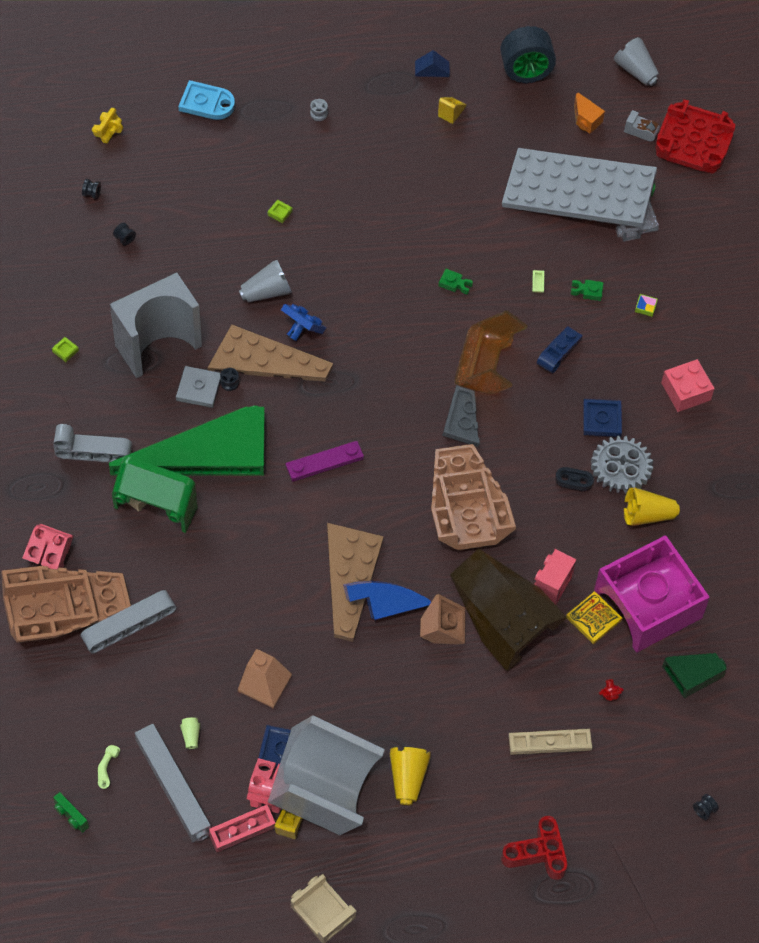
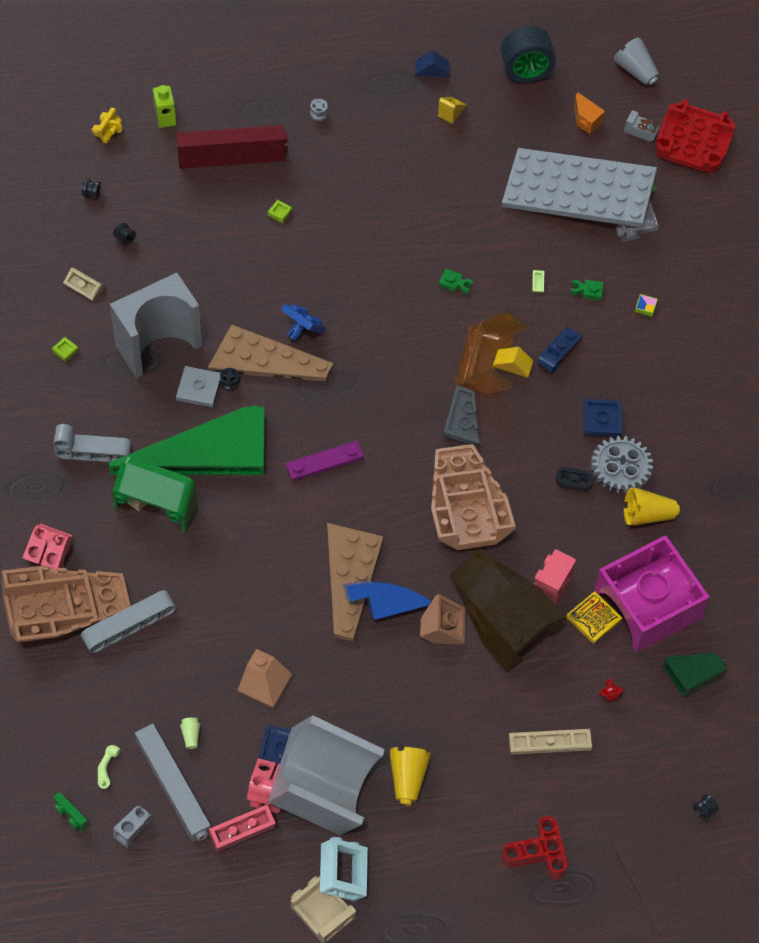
medium azure plate [178,80,235,120] -> none
light grey cone [239,260,292,302] -> none
yellow slope [275,809,303,839] -> none
coral brick [661,359,715,412] -> none
none -> tan slope [63,267,105,301]
none -> light grey leg [113,805,153,848]
none -> lime torso [153,85,176,128]
none -> dark red brick [176,125,288,169]
none -> light aqua window [320,837,368,901]
none -> yellow slope [493,347,533,378]

